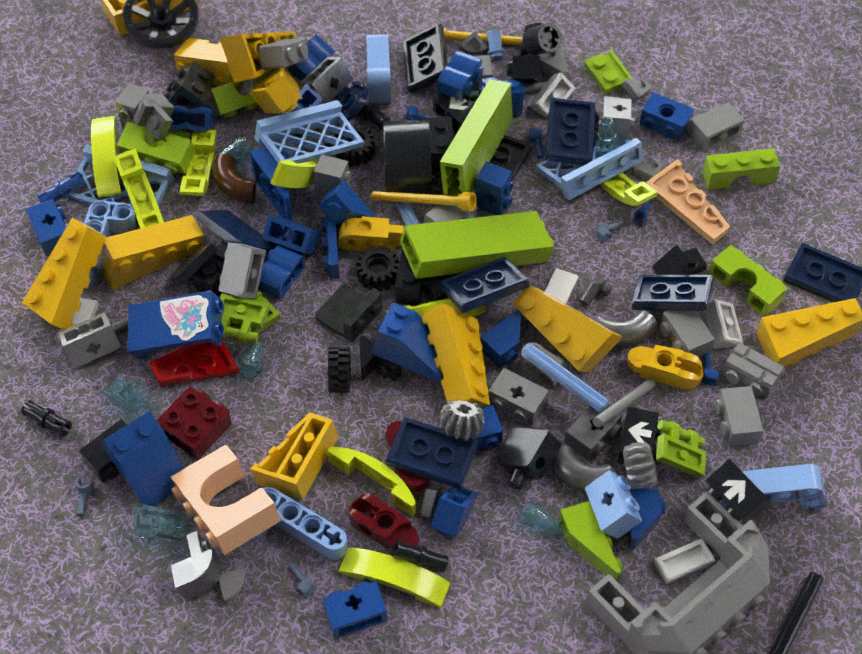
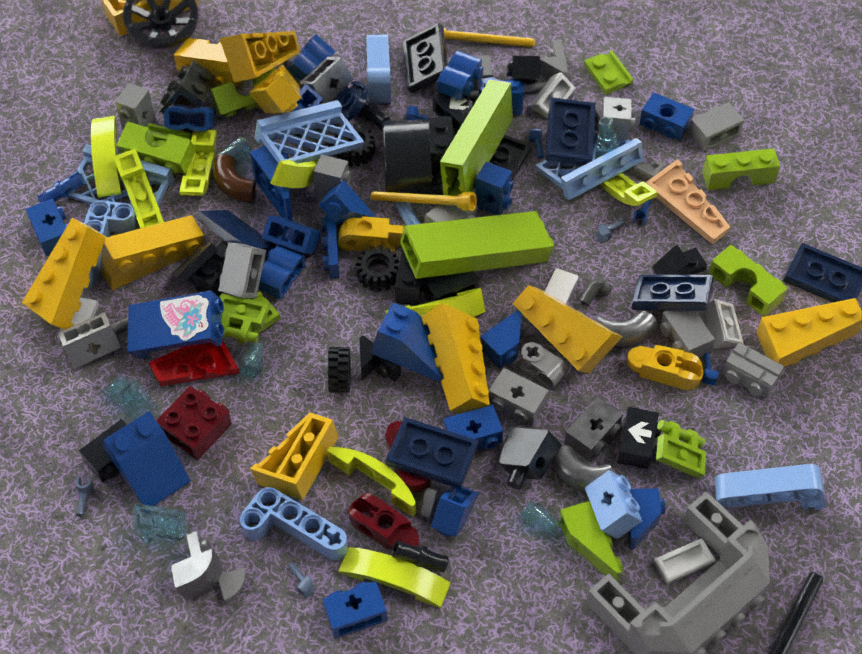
black pin [21,400,72,436] -> none
flat silver brick [134,93,175,140] -> none
light nougat arch [171,445,281,555] -> none
light grey brick [258,37,308,69] -> none
pearl dark grey bracket [315,284,383,342] -> none
dark blue tile [440,257,529,313] -> none
light grey gear [440,399,485,441] -> none
light grey tile [459,31,489,53] -> none
light blue pin [487,30,505,59] -> none
black piece [520,22,561,56] -> none
light blue axle [522,344,608,412] -> none
light grey bar [593,379,656,427] -> none
light grey tile [621,78,652,101] -> none
light grey gear [623,442,657,489] -> none
black brick [705,458,770,524] -> none
light grey brick [715,386,764,446] -> none

